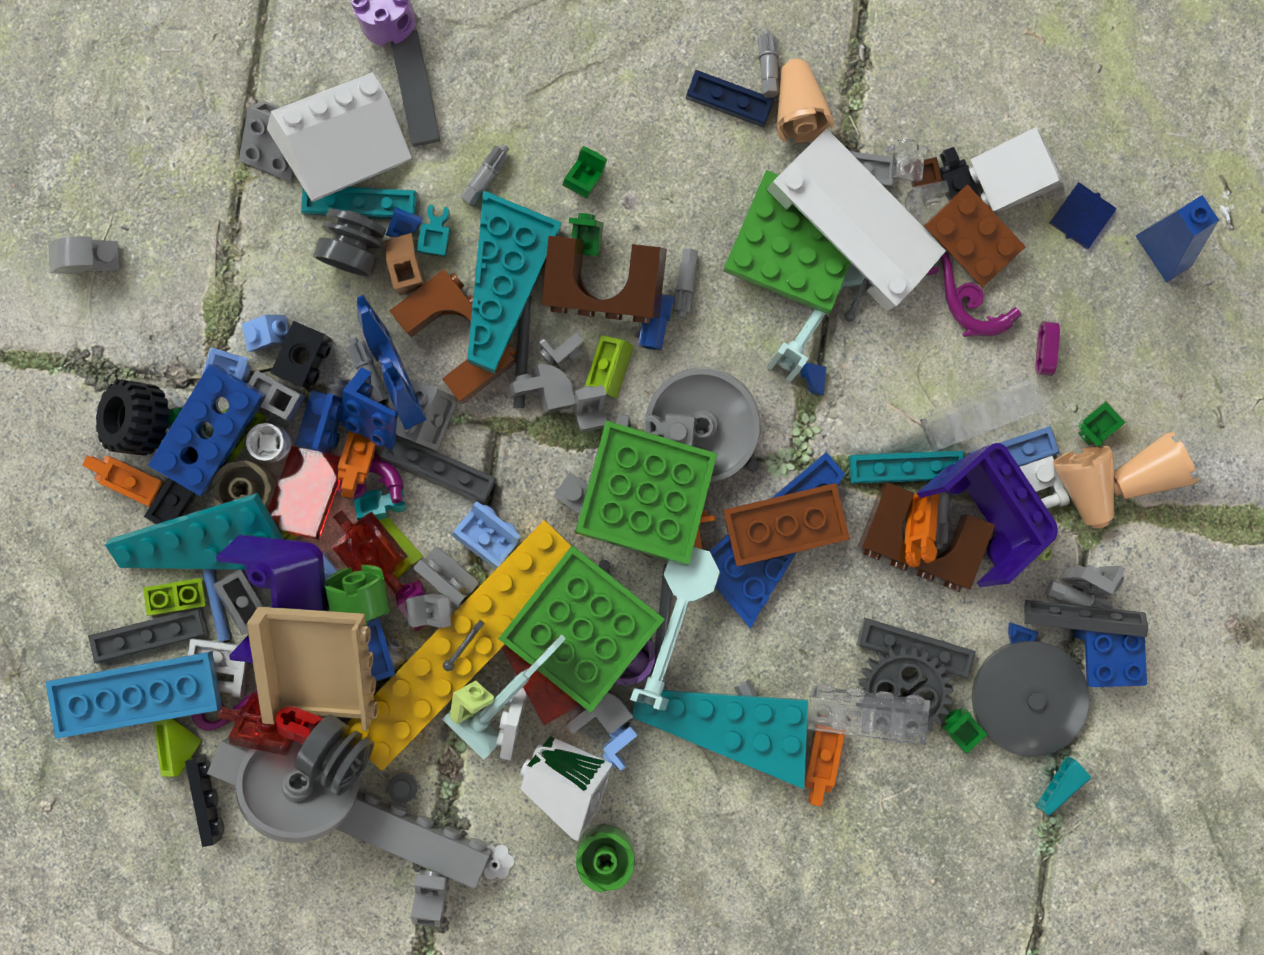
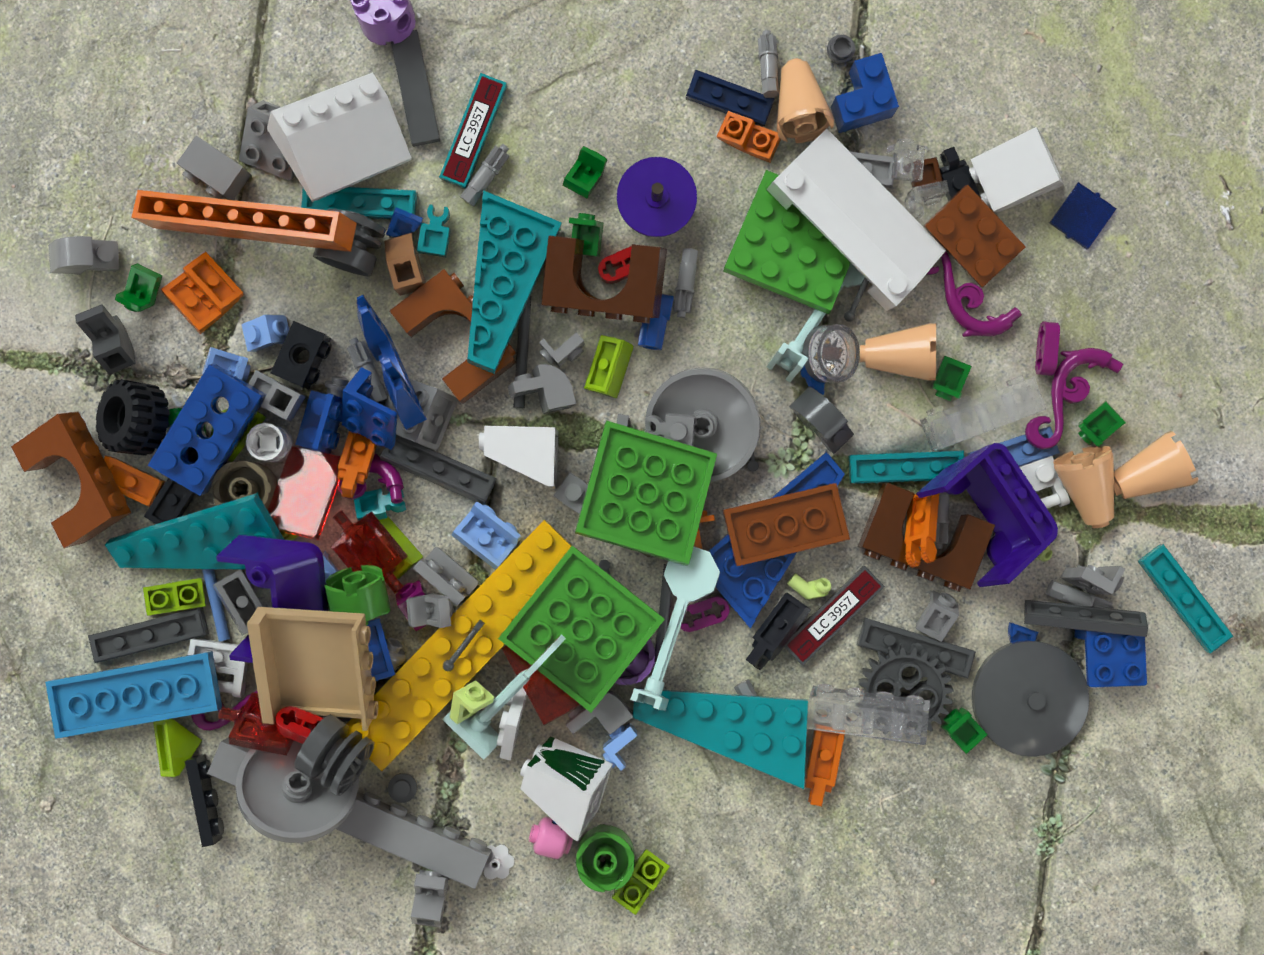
light grey bracket [573,385,607,432] -> none
teal slope [1036,756,1091,816] -> none
blue slope [1135,195,1219,282] -> none
none -> dark orange arch [11,411,132,548]
none -> dark grey brick [75,304,136,375]
none -> green bracket [115,263,163,312]
none -> orange brick [131,190,357,252]
none -> orange slope [161,251,244,334]
none -> light grey brick [177,135,251,200]
none -> tile [439,73,507,189]
none -> white slope [479,426,558,488]
none -> bright pink head [529,817,573,859]
none -> red beam [598,246,632,284]
none -> lime slope [611,849,670,915]
none -> dark purple piece [617,157,697,237]
none -> magenta beam [681,596,730,632]
none -> orange slope [717,111,781,163]
none -> black hinge [746,593,811,671]
none -> tile [784,566,885,666]
none -> yellowish green arm [787,573,831,600]
none -> dark grey brick [790,387,854,454]
none -> clear piece [803,324,860,383]
none -> flat silver plate [827,35,855,64]
none -> blue brick [831,53,899,133]
none -> light nougat cone [860,323,936,381]
none -> light grey bracket [916,590,959,642]
none -> green bracket [931,356,972,401]
none -> magenta plant [1025,348,1124,450]
none -> teal tile [1138,544,1233,653]

